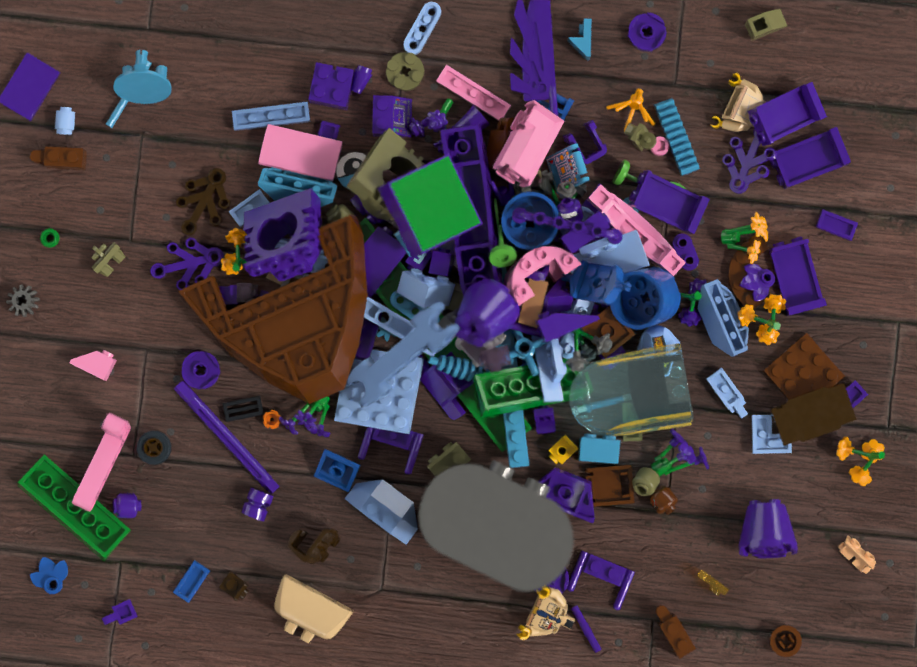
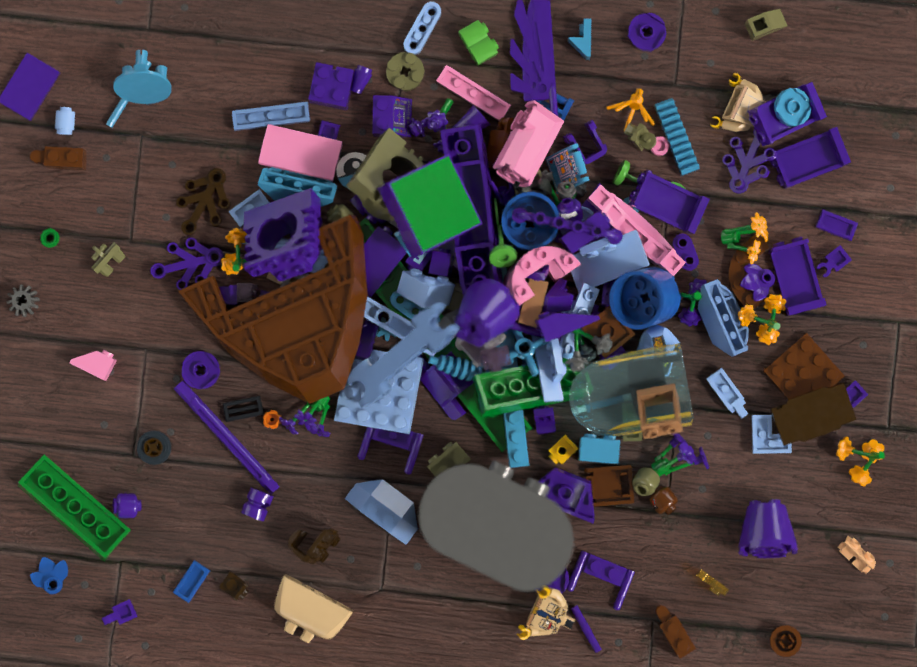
bright pink beam [72,413,131,512] -> none
blue slope [314,449,361,492] -> none
blue plate [561,260,631,304] -> none
none -> bright green brick [458,20,499,66]
none -> medium nougat window [636,383,683,439]
none -> dark azure tile [774,88,811,127]
none -> dark purple plate [816,245,852,278]

